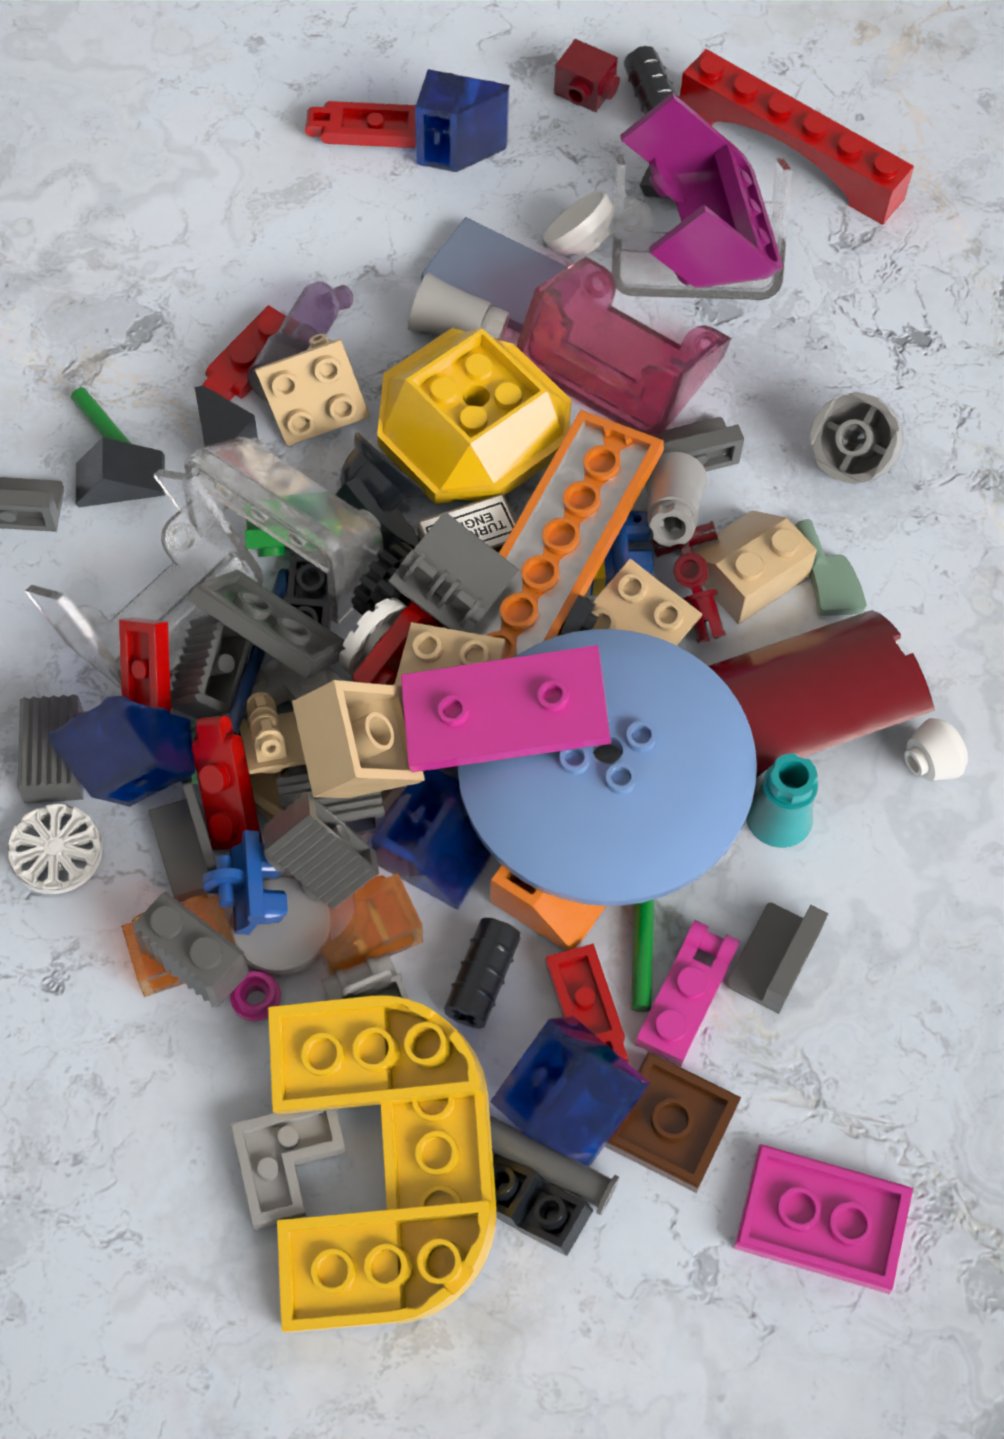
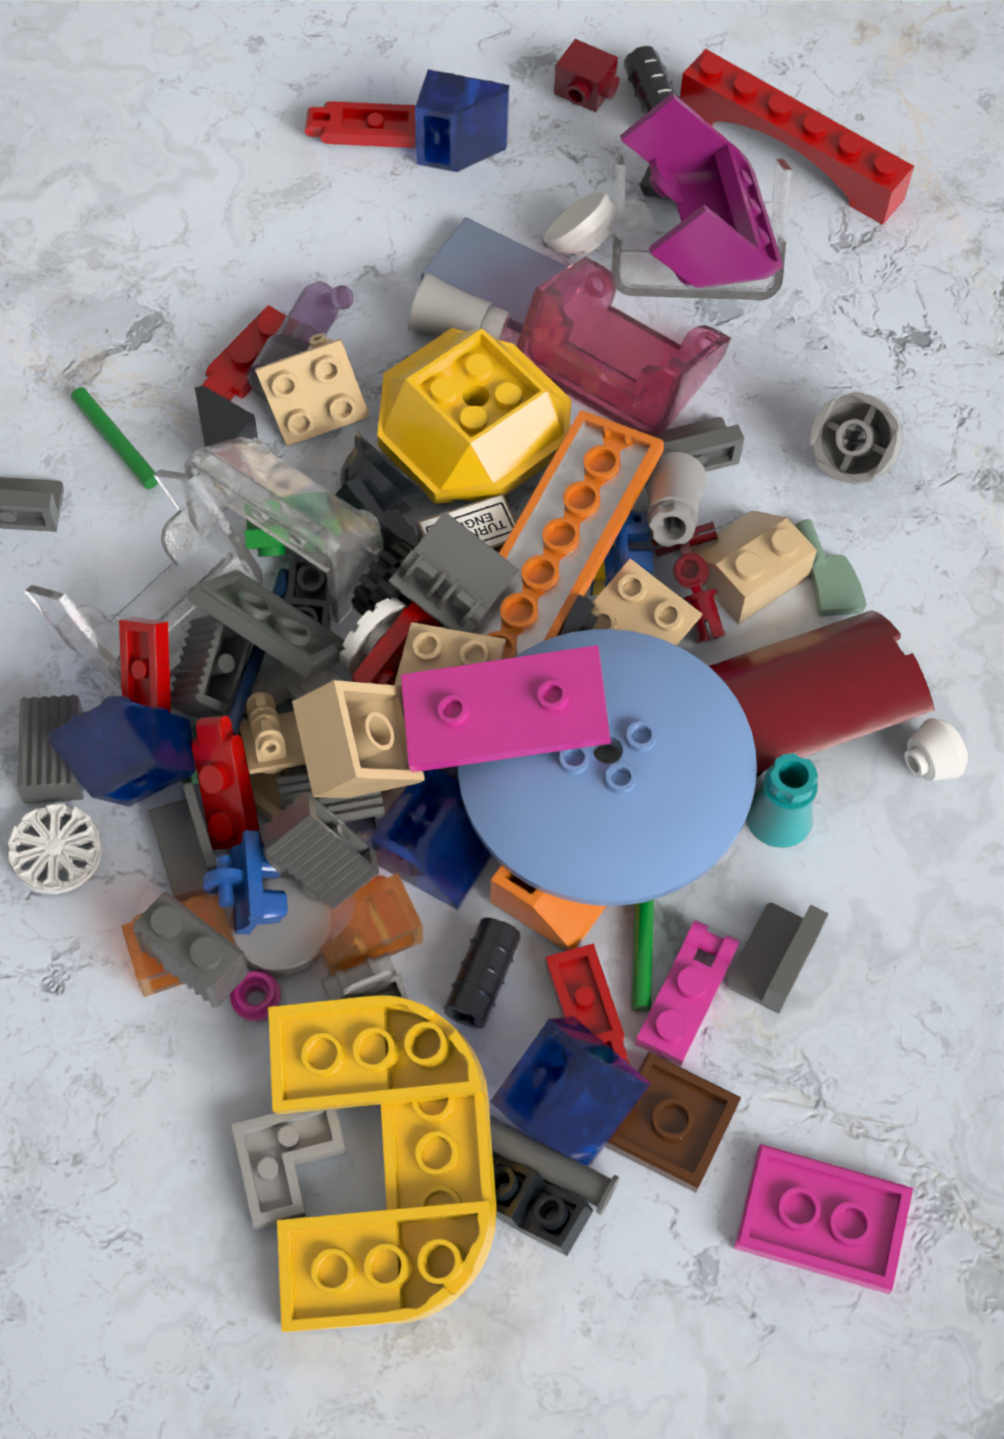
black slope [76,437,165,508] -> none

